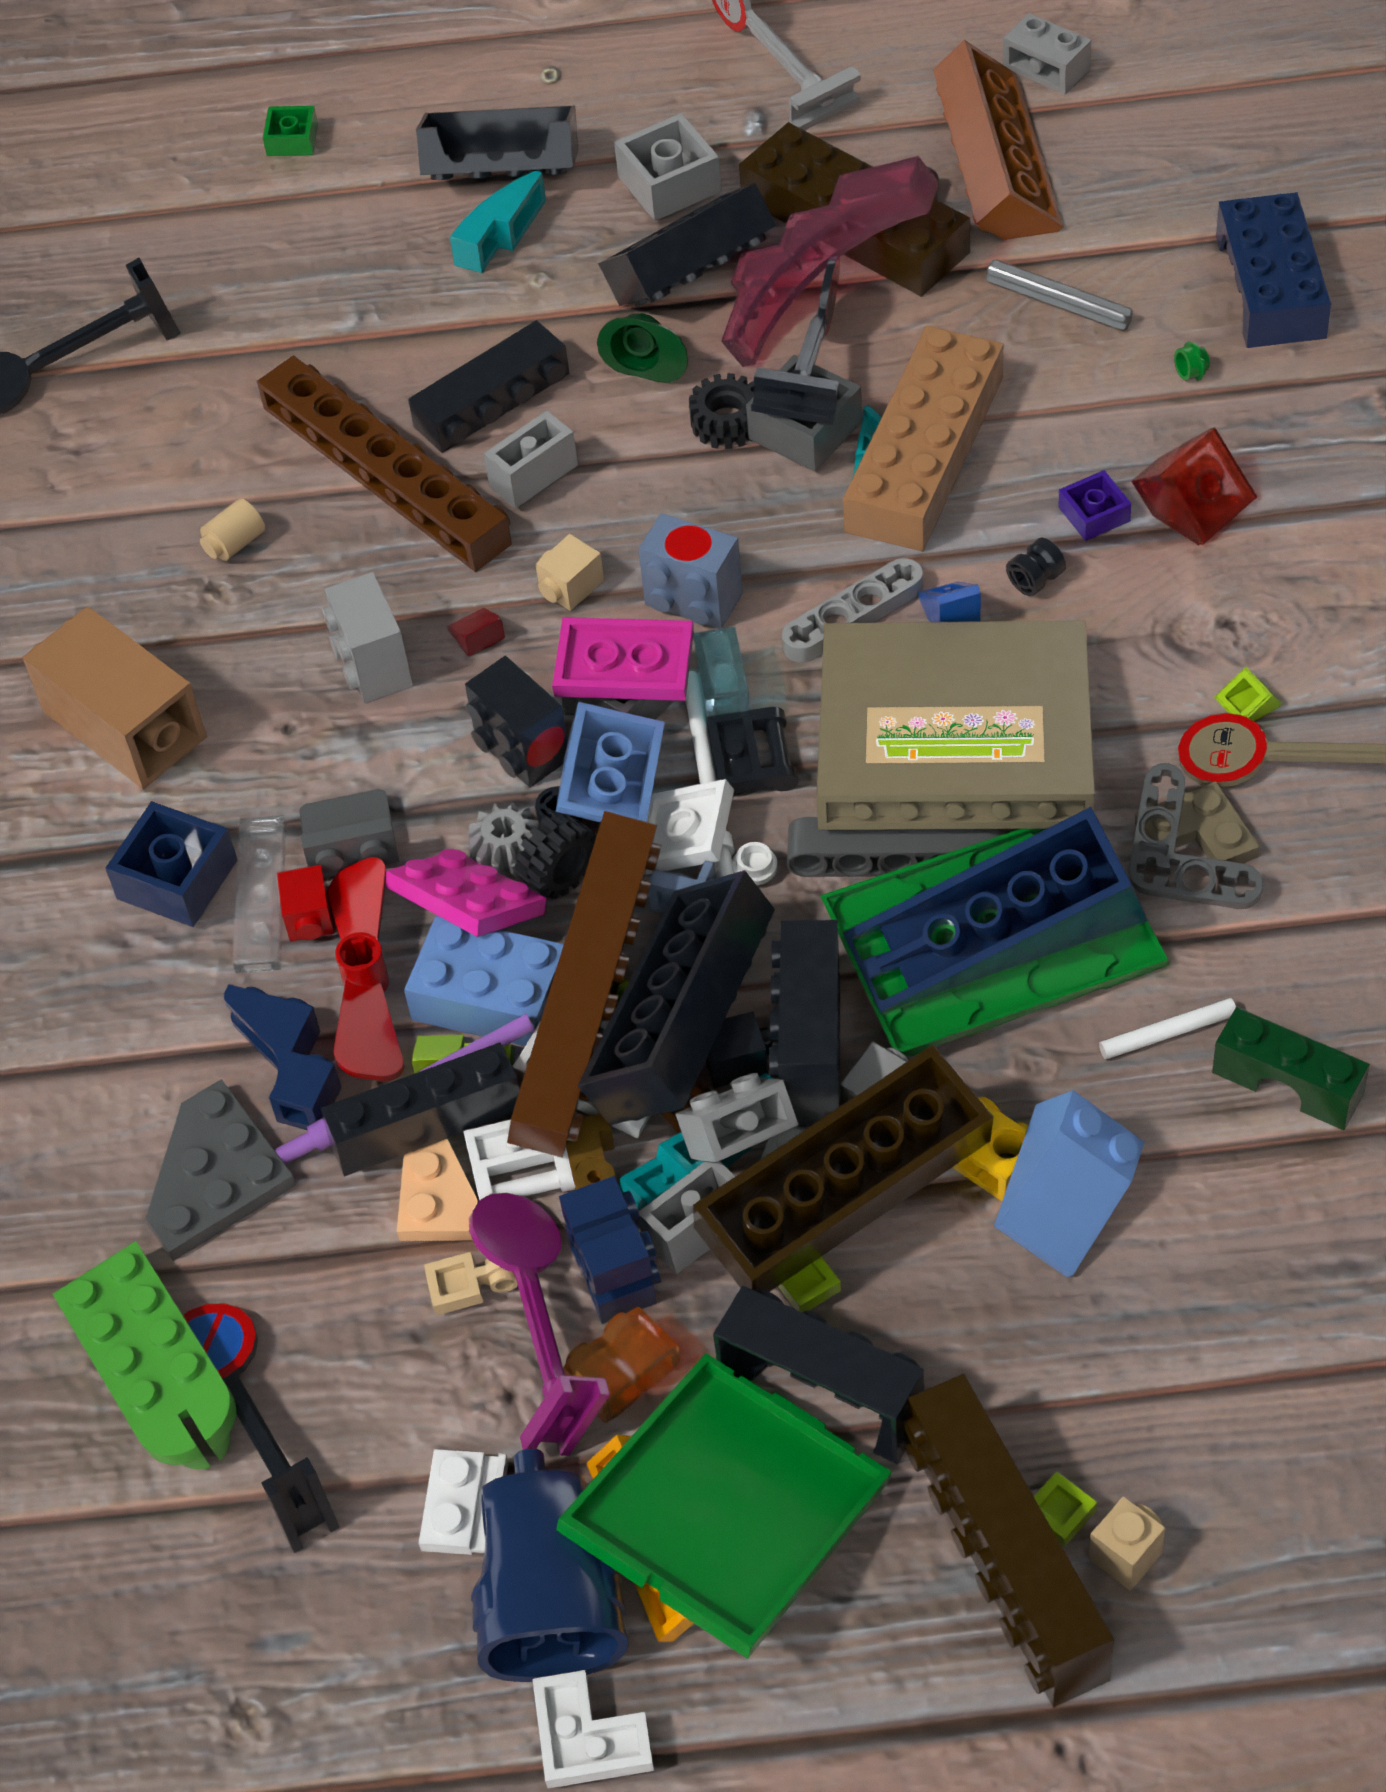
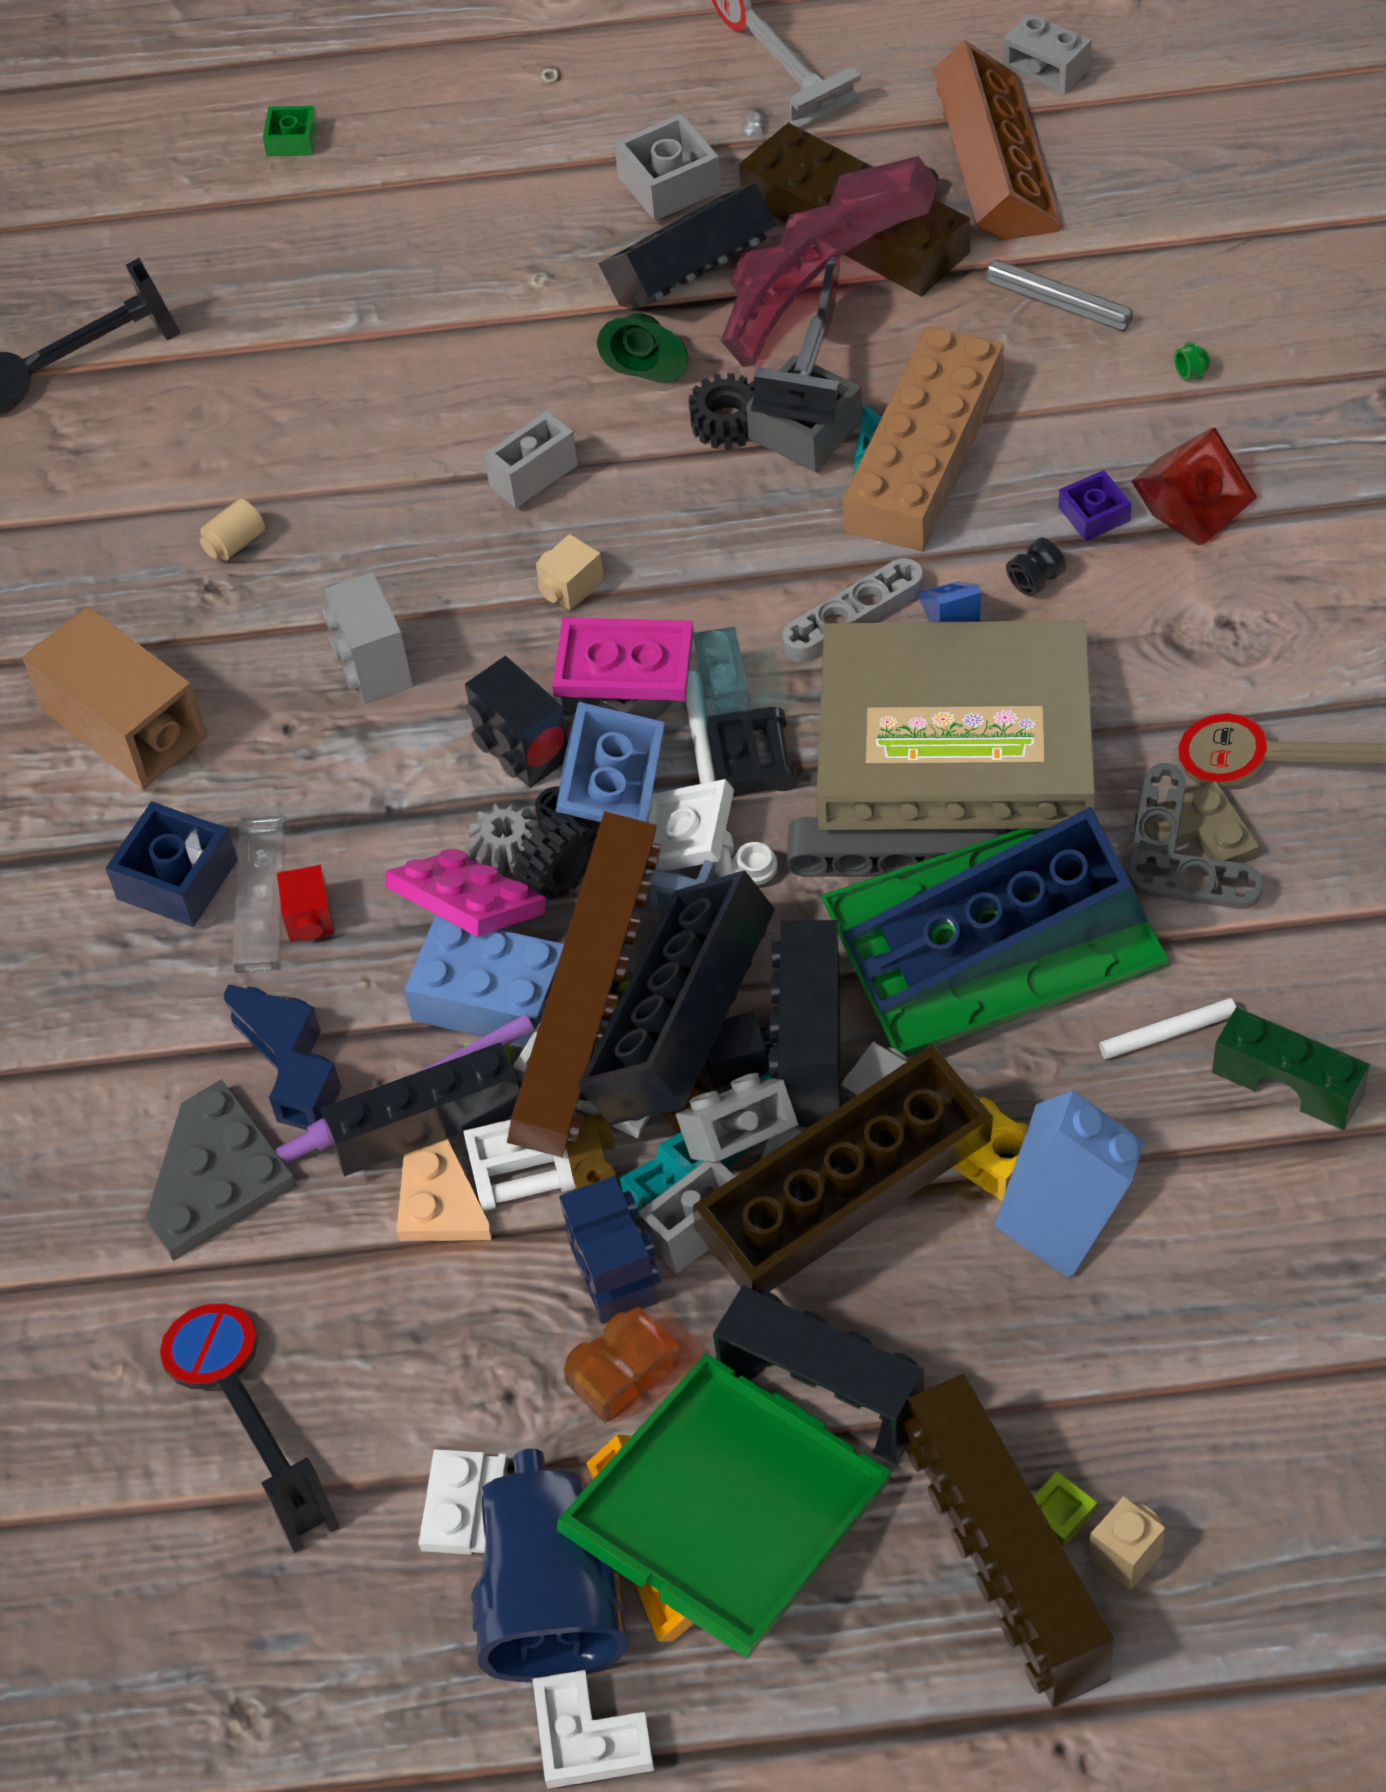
bright green plate [53,1241,236,1470] -> none
reddish brown brick [257,355,512,572] -> none
dark grey bracket [299,789,399,877] -> none
red piece [328,857,405,1081] -> none
black brick [408,320,570,453] -> none
lime slope [412,1034,464,1073] -> none
black piece [416,105,579,180] -> none
tan plate [424,1251,518,1315] -> none
dark red slope [447,607,505,657] -> none
teal slope [450,170,546,273] -> none
magenta piece [469,1193,610,1456] -> none
sand blue brick [638,513,743,629] -> none
lime plate [778,1257,841,1312] -> none
lime slope [1214,667,1282,721] -> none
dark blue piece [1216,192,1331,348] -> none

